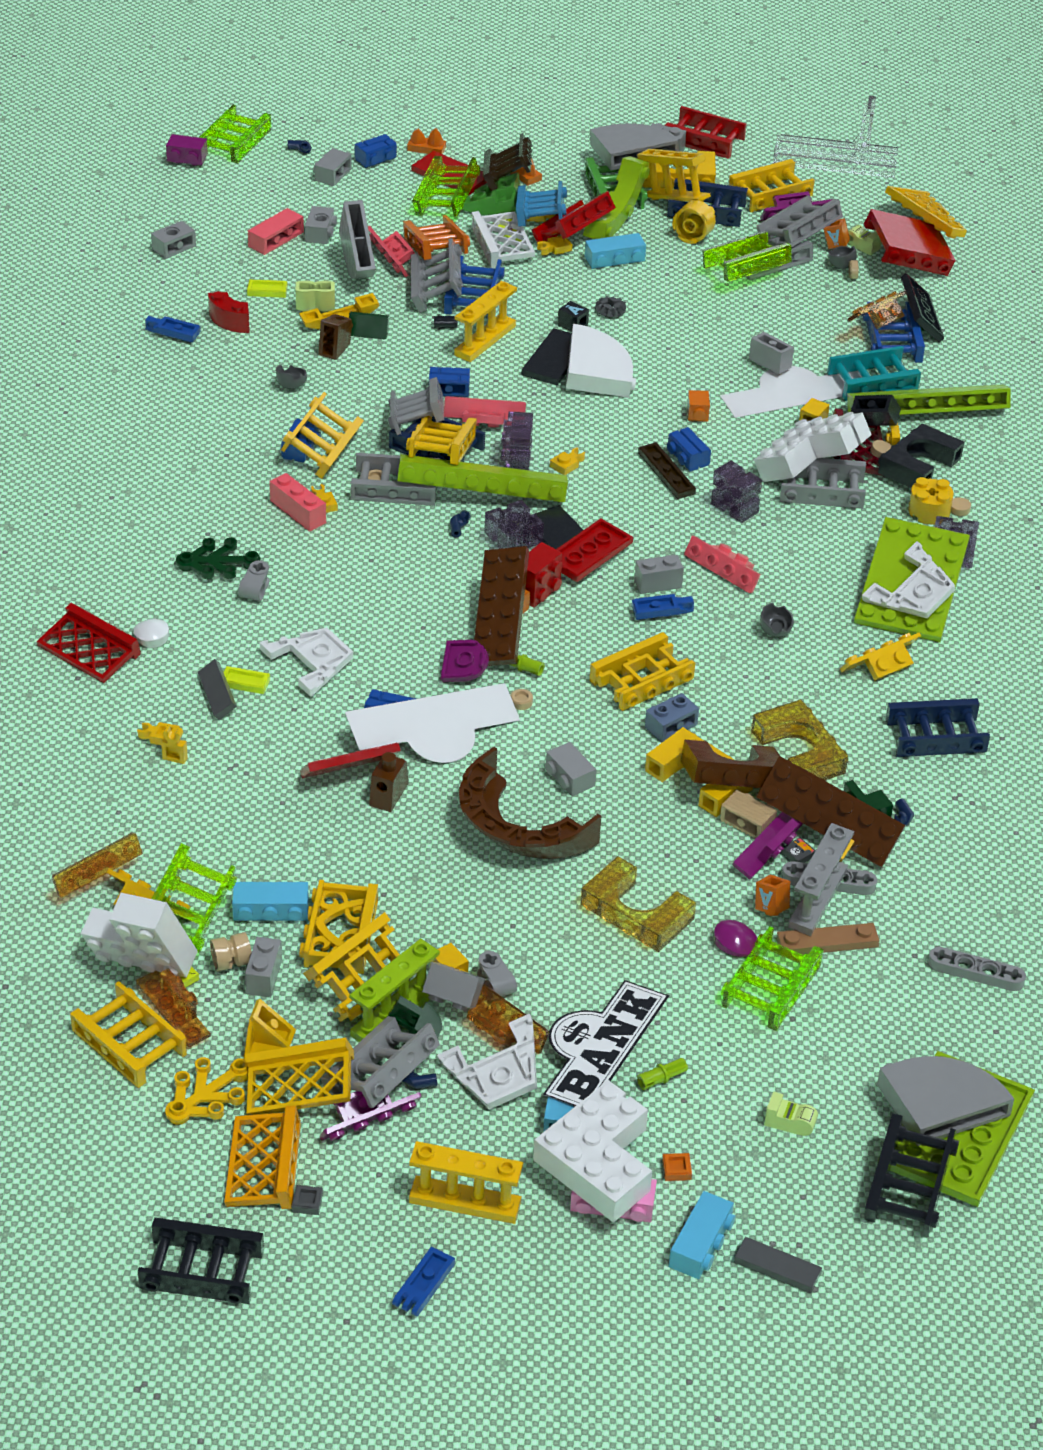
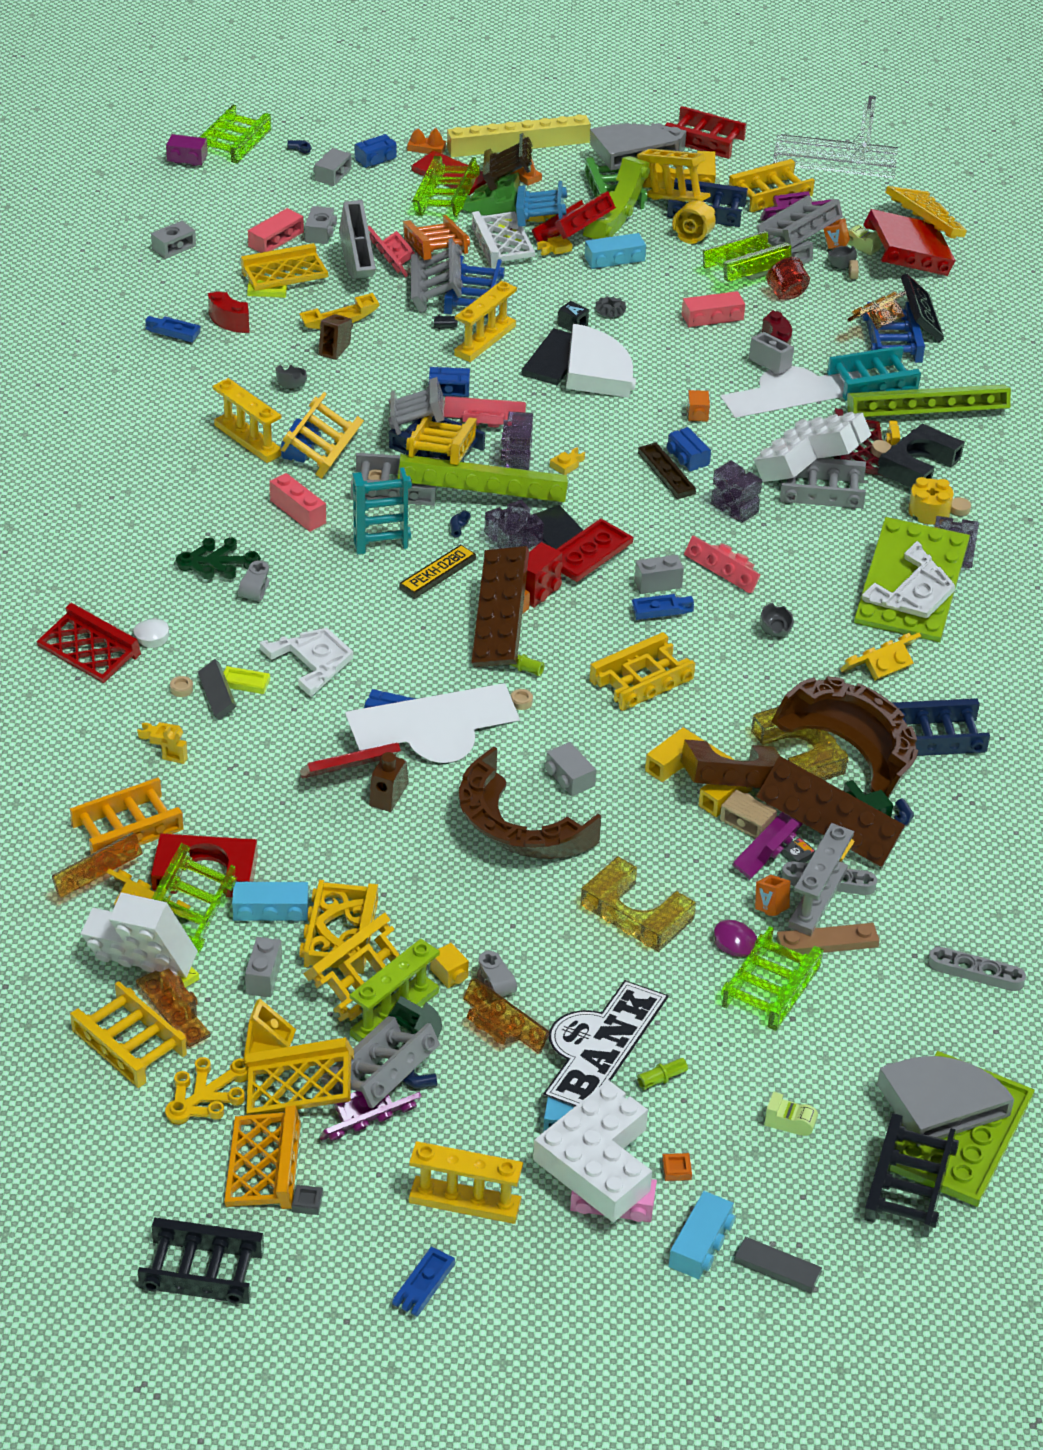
tan wheel [210,932,252,972] -> none
yellowish green brick [295,281,335,312] -> none
yellow plate [311,484,338,513] -> none
dark green slope [349,311,389,340] -> none
light grey brick [422,962,485,1011] -> none
white wing [437,1014,537,1110] -> none
magenta tile [440,640,489,683] -> none
sand blue brick [645,693,699,743] -> none
yellow brick [799,398,830,421] -> none
black brick [850,395,901,426] -> none
none -> light orange fence [70,777,184,862]
none -> red arch [151,833,258,897]
none -> tan tile [170,676,193,697]
none -> yellow fence [212,378,282,463]
none -> yellow fence [241,243,328,291]
none -> teal fence [352,467,412,555]
none -> tile [399,544,476,599]
none -> light yellow brick [447,114,591,157]
none -> coral brick [682,291,745,327]
none -> dark red brick [762,310,793,345]
none -> clear red wheel [766,257,810,299]
none -> reddish brown windscreen [771,676,918,798]

